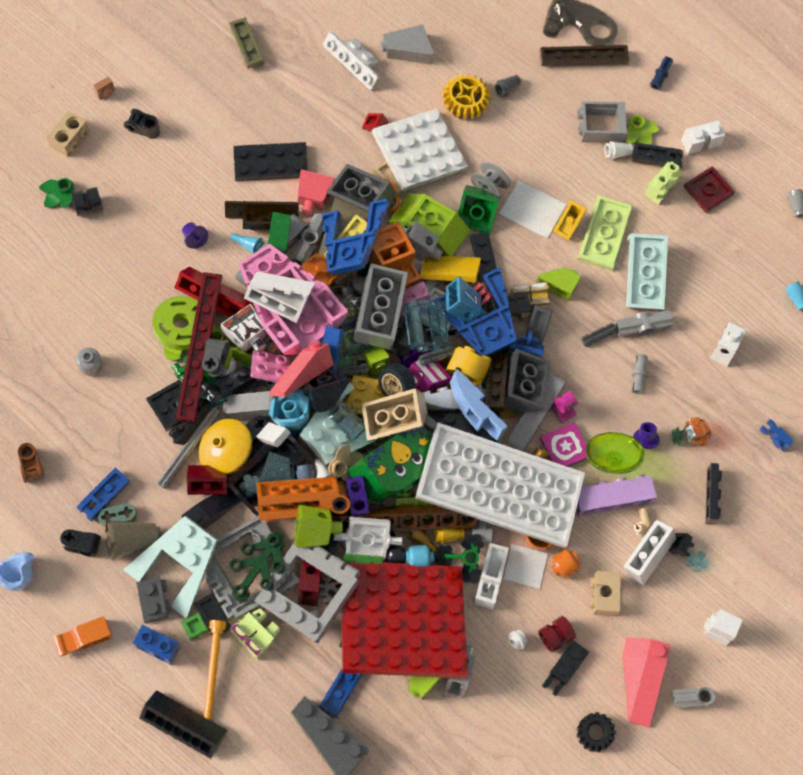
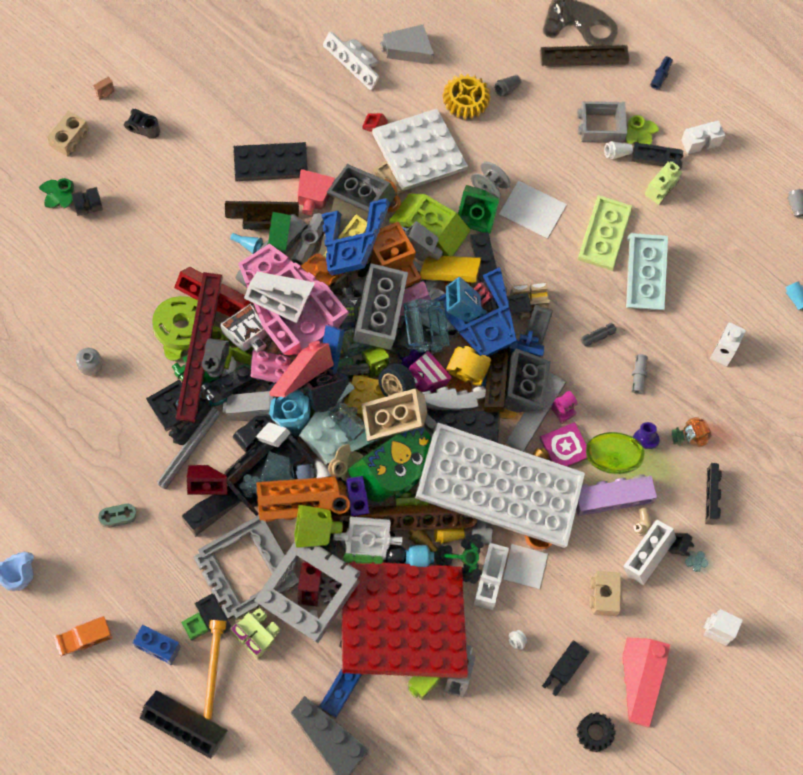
dark orange piece [18,443,45,483] -> none
black piece [60,529,101,557] -> none
blue plate [77,467,130,522] -> none
dark tan cone [105,520,162,561] -> none
light aqua wing [124,516,218,618] -> none
dark grey bracket [136,575,171,623] -> none
dark purple piece [182,222,209,249] -> none
yellow dish [199,419,252,475] -> none
olive plate [229,17,264,69] -> none
dark green plant [229,532,285,602] -> none
dark grey axle [418,346,454,366] -> none
light blue slope [450,369,507,441] -> none
lime slope [536,267,581,301] -> none
dark red wheel [538,616,576,653] -> none
orange head [551,549,581,579] -> none
yellow slope [553,199,587,241] -> none
light grey piece [615,310,674,337] -> none
light grey piece [672,687,715,708] -> none
dark red tile [684,166,735,213] -> none
blue plate [760,419,794,452] -> none

